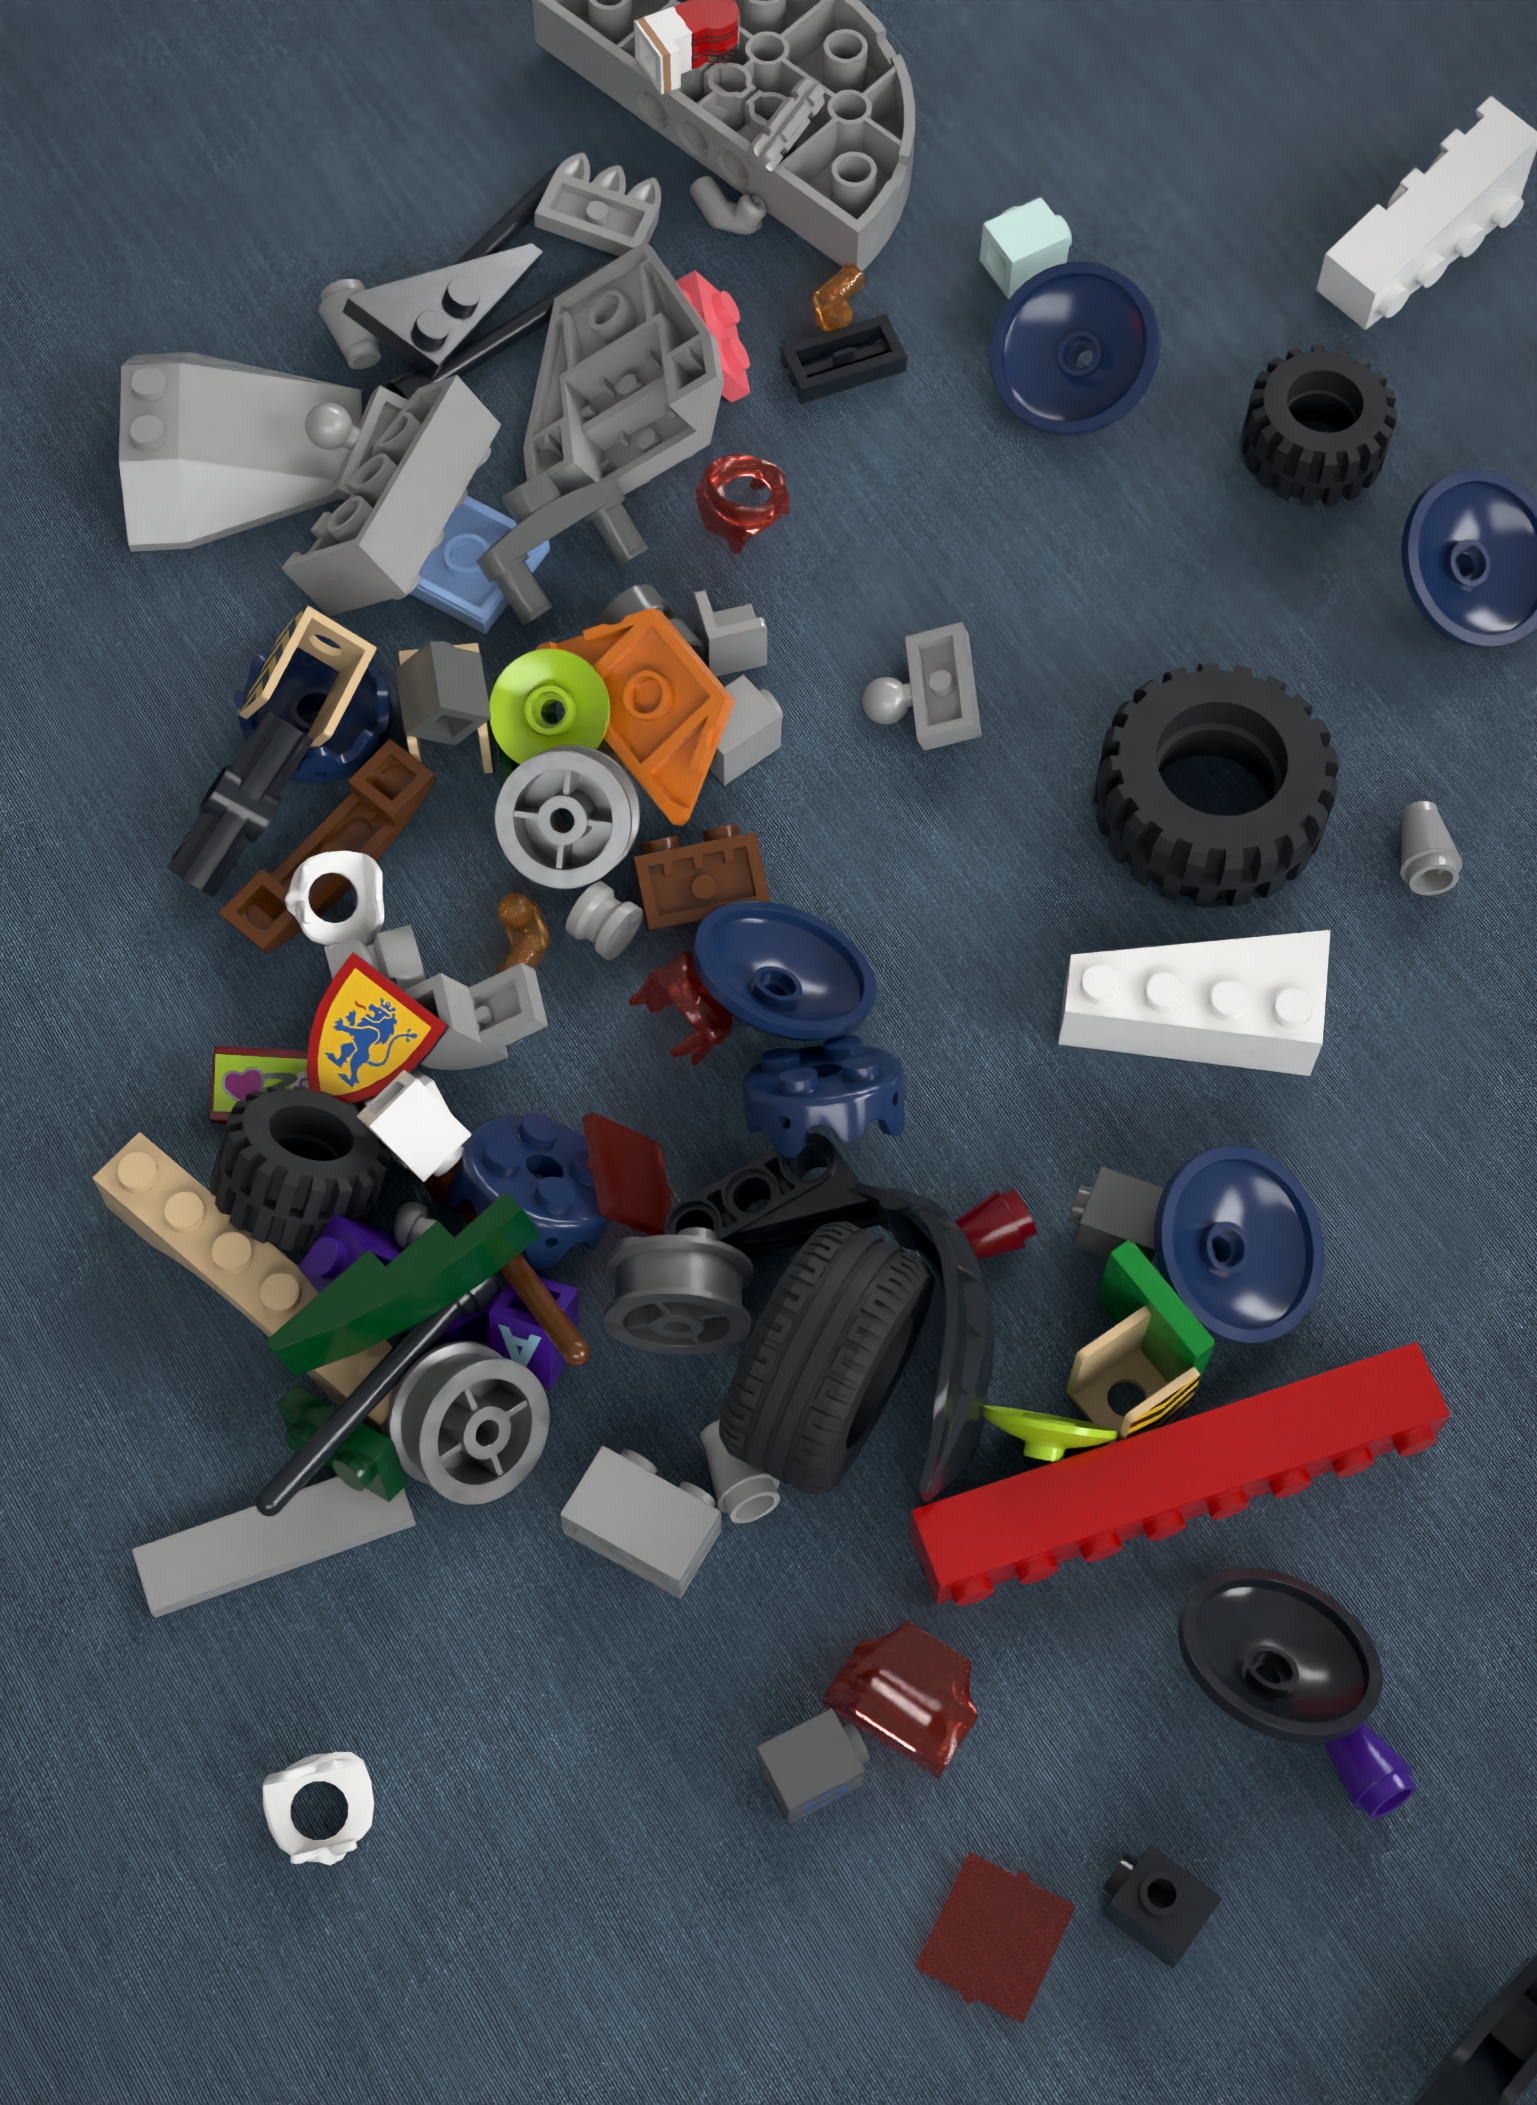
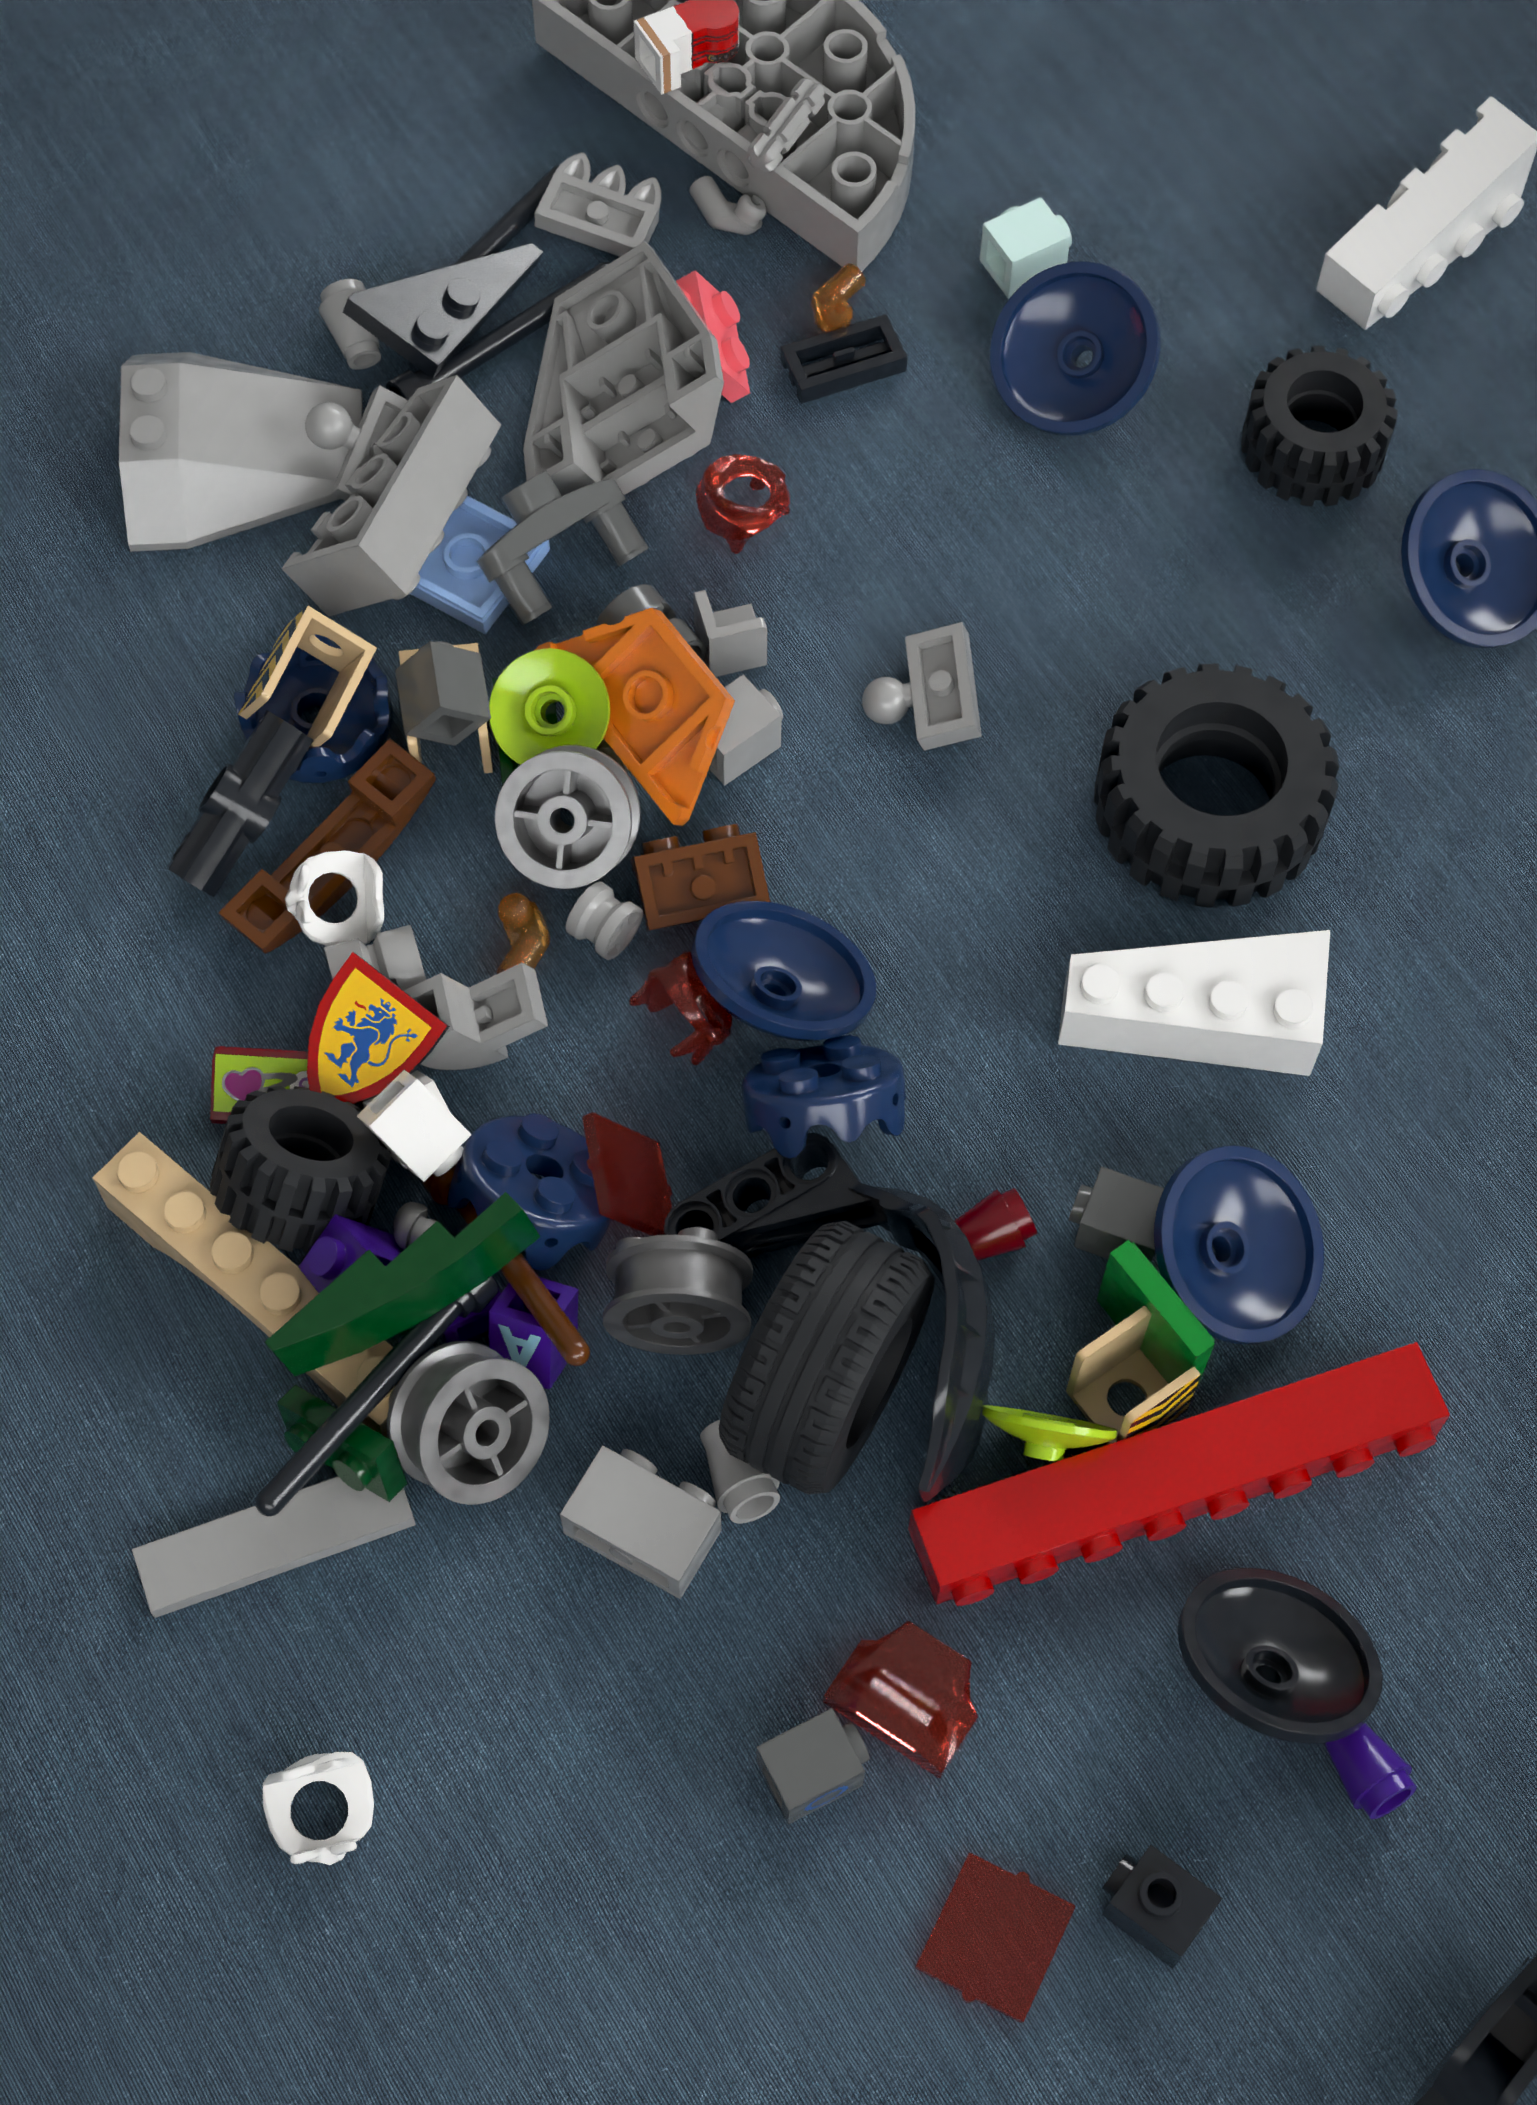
light grey cone [1400,801,1463,896] -> none

